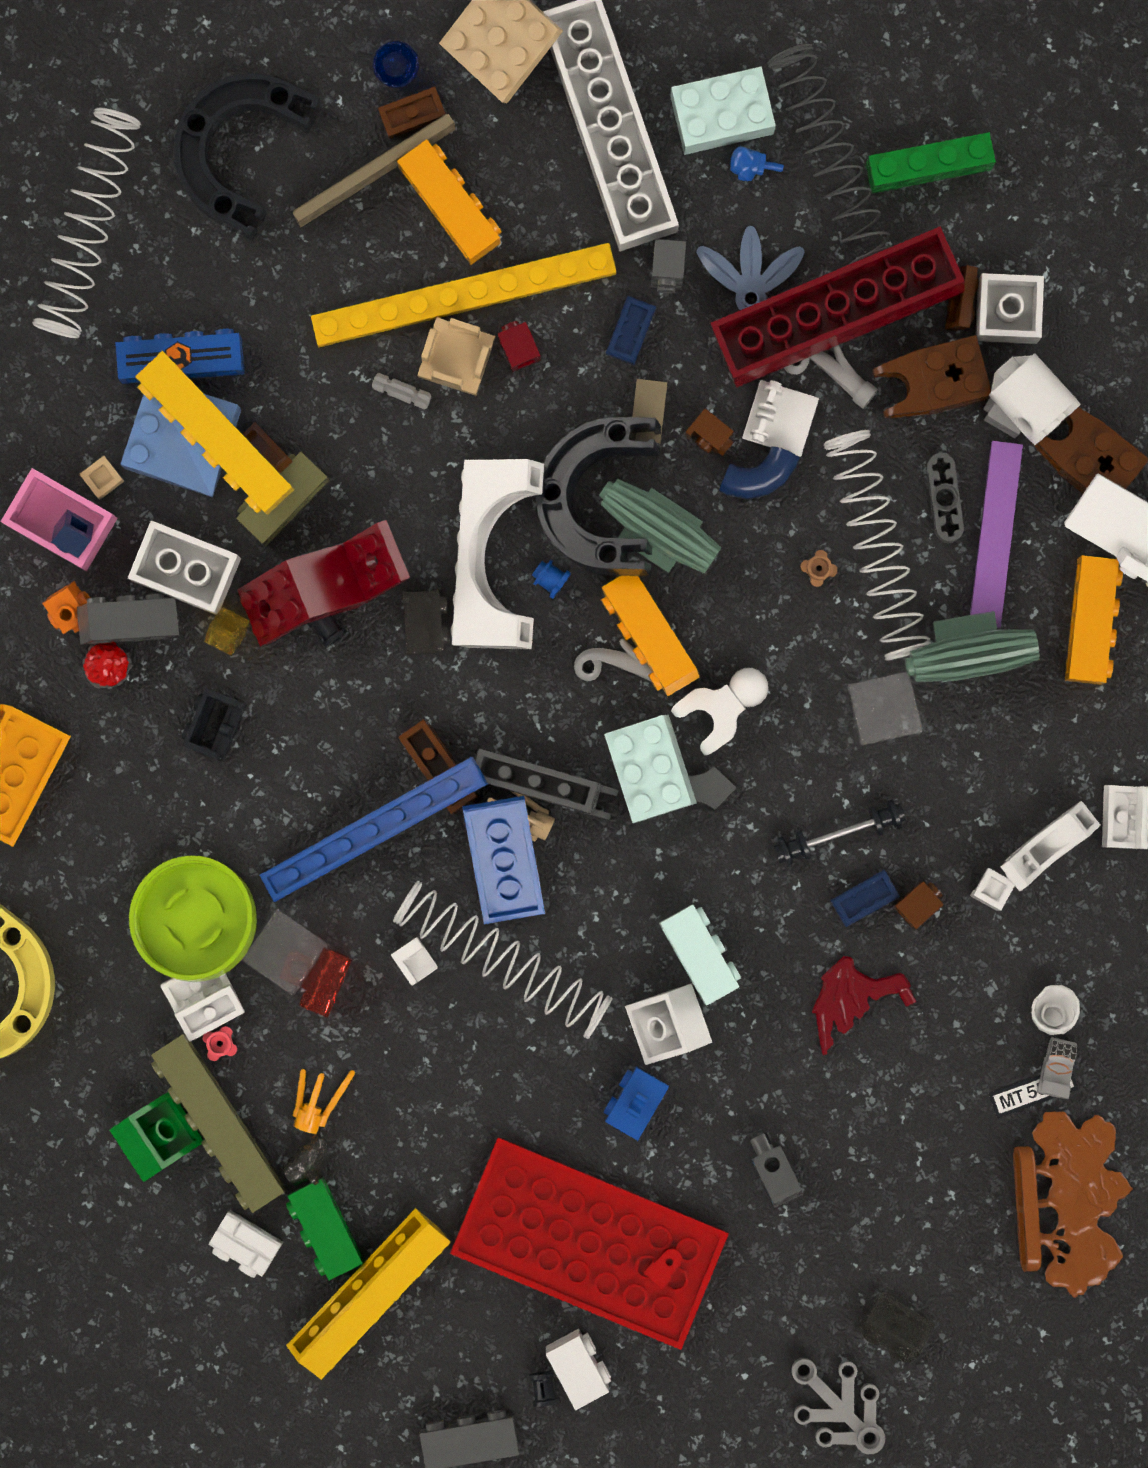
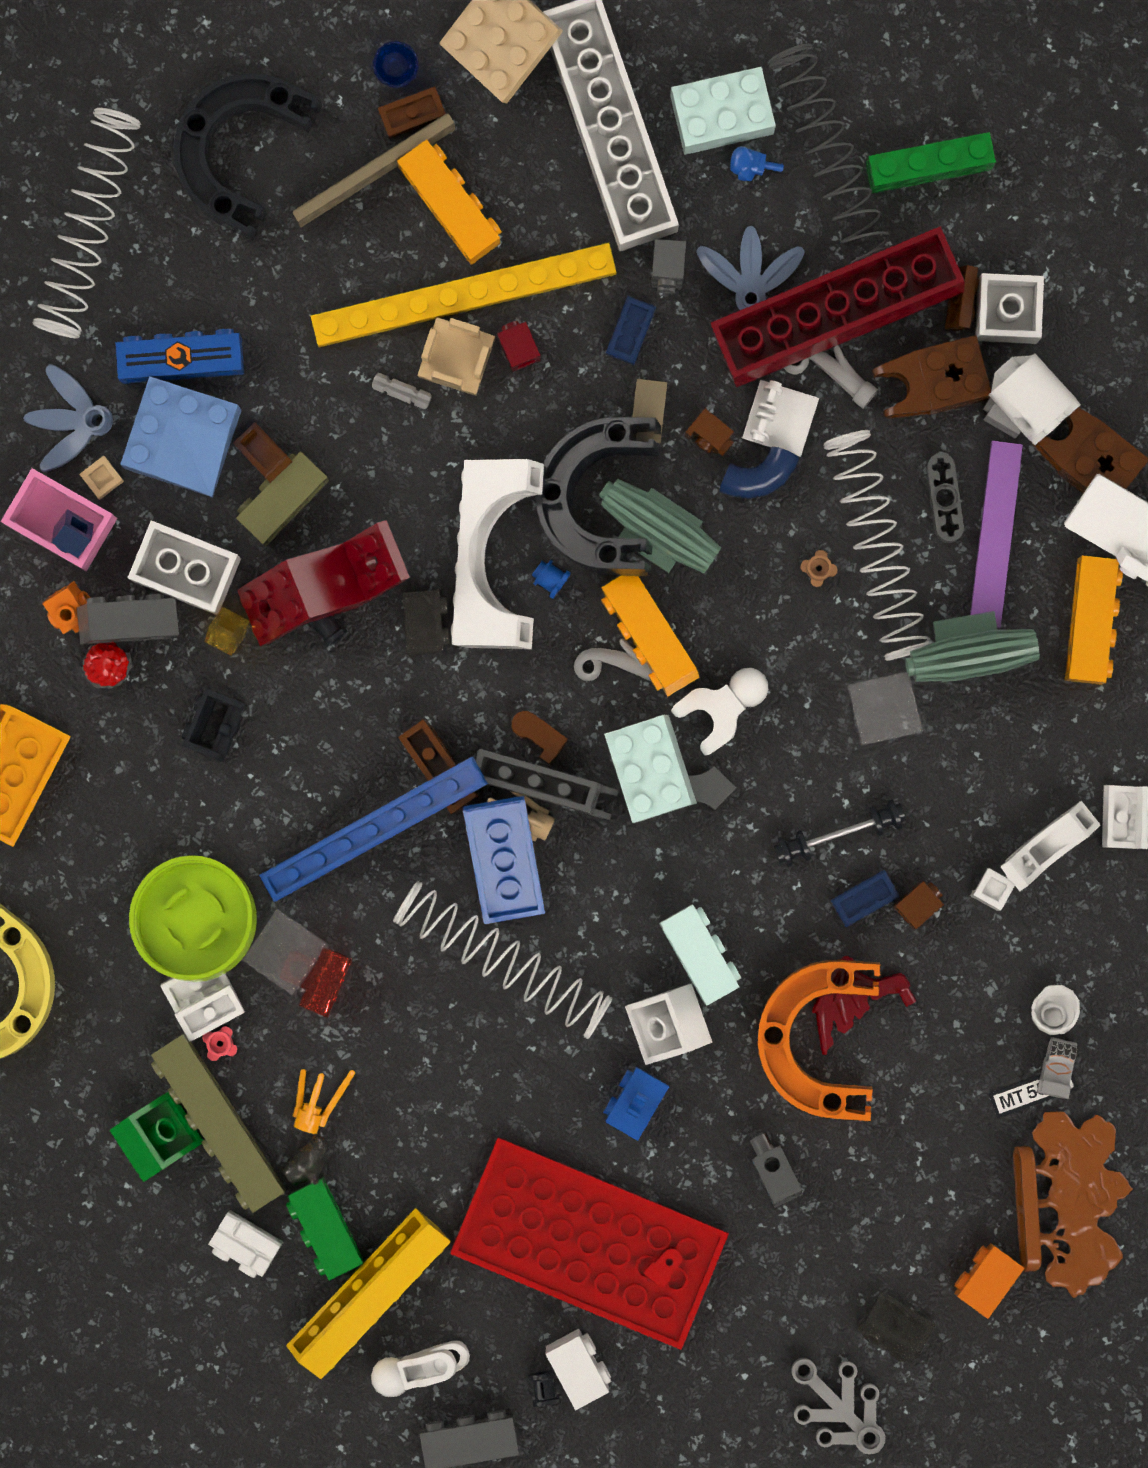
yellow brick [135,351,295,515] -> none
white panel [391,937,438,986] -> none
none -> sand blue plant [23,364,113,472]
none -> white piece [371,1341,470,1397]
none -> reddish brown leg [511,711,568,765]
none -> orange piece [758,960,880,1121]
none -> orange brick [954,1243,1025,1319]

